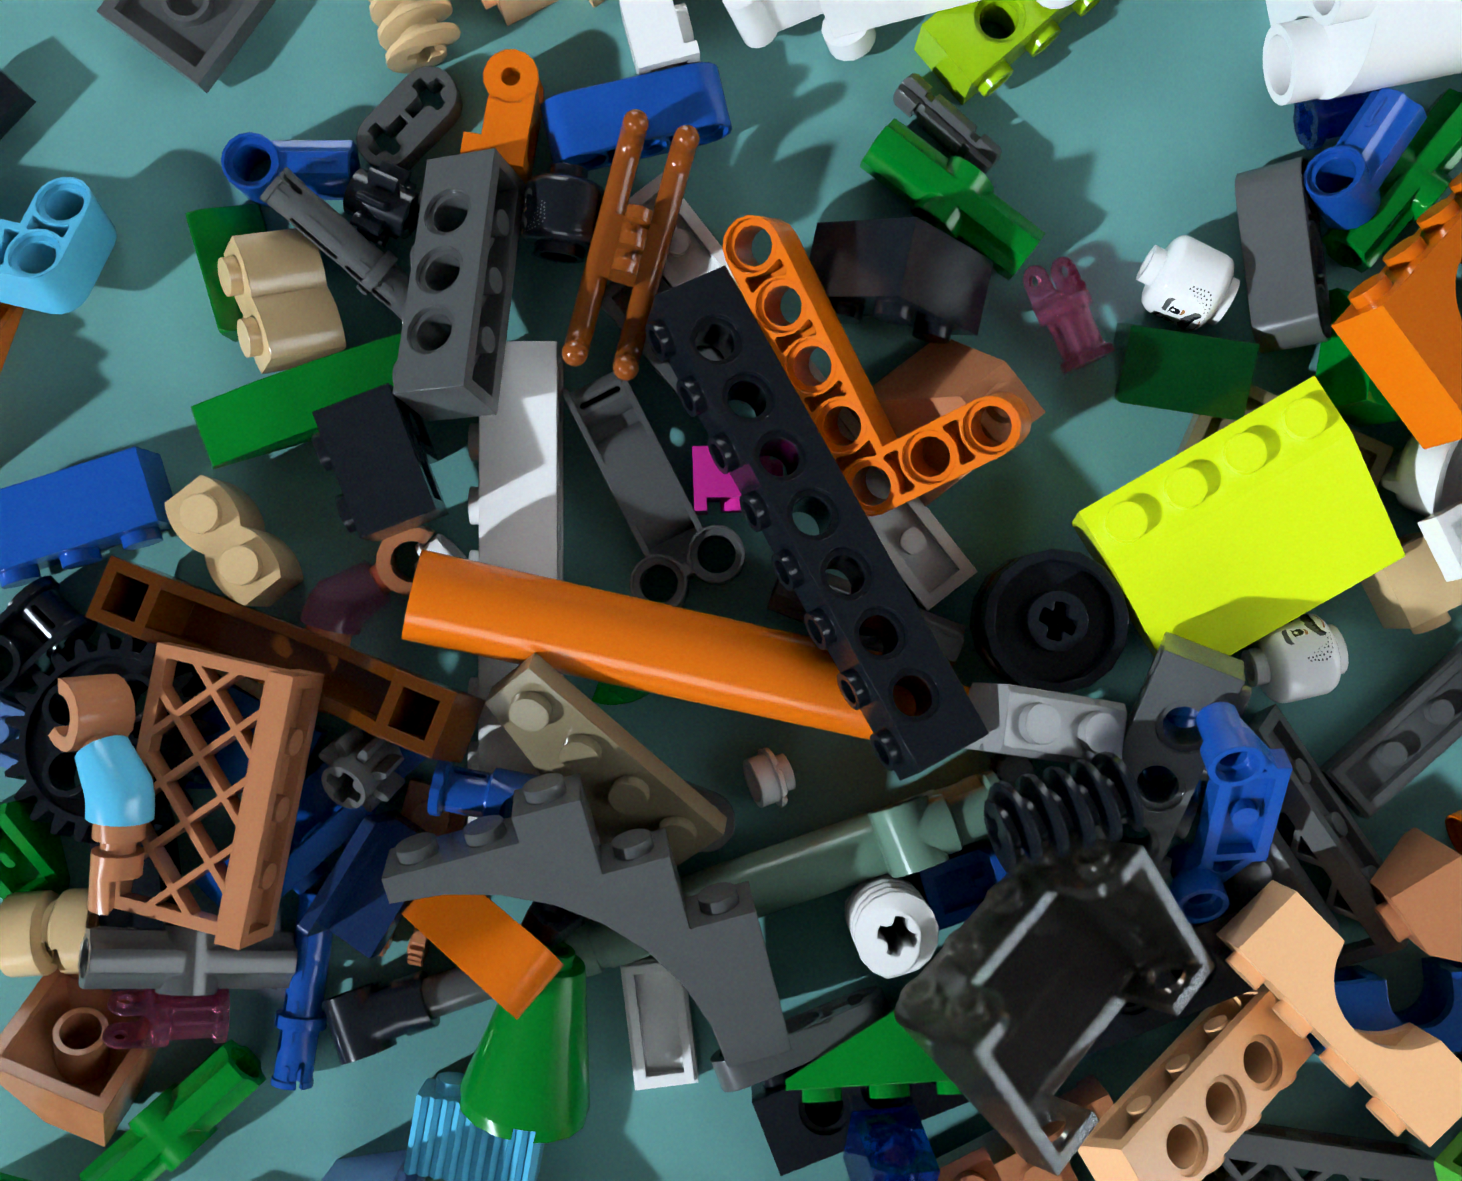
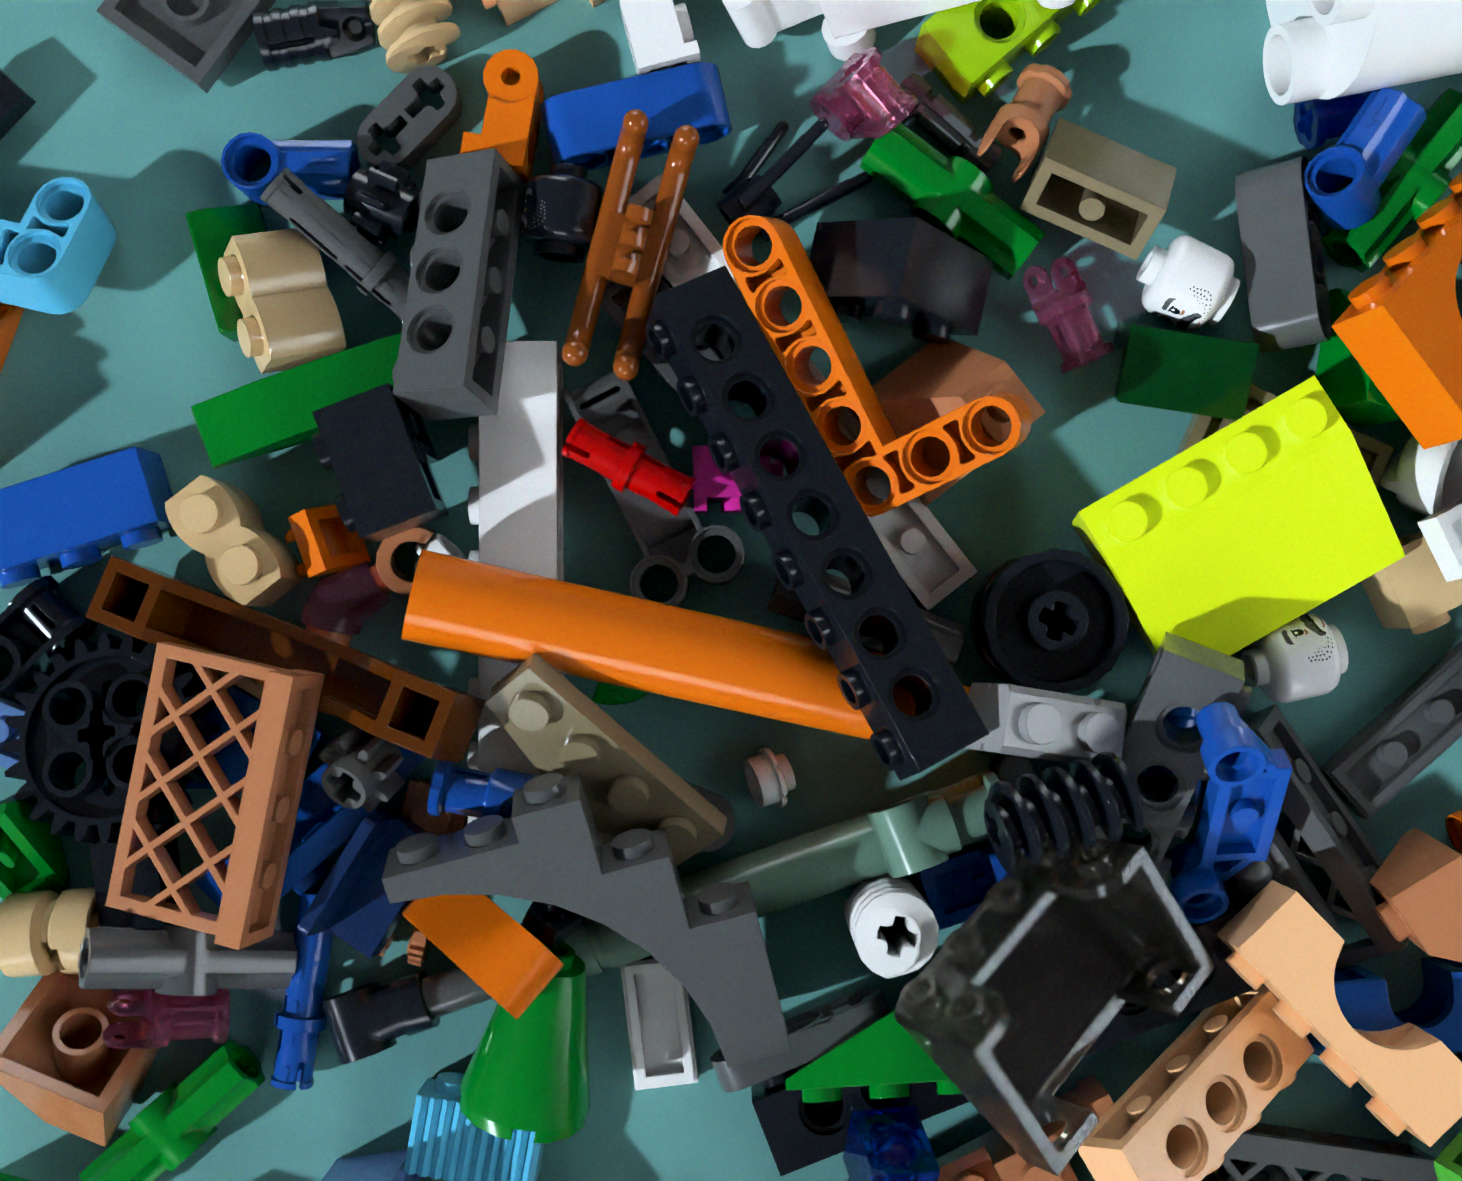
piece [48,674,155,916] -> none
none -> black hinge [253,0,376,72]
none -> orange tile [285,504,371,578]
none -> red pin [561,418,697,517]
none -> black plant [715,118,873,242]
none -> clear pink piece [809,47,918,142]
none -> nougat piece [976,63,1072,182]
none -> dark tan brick [1019,117,1177,260]

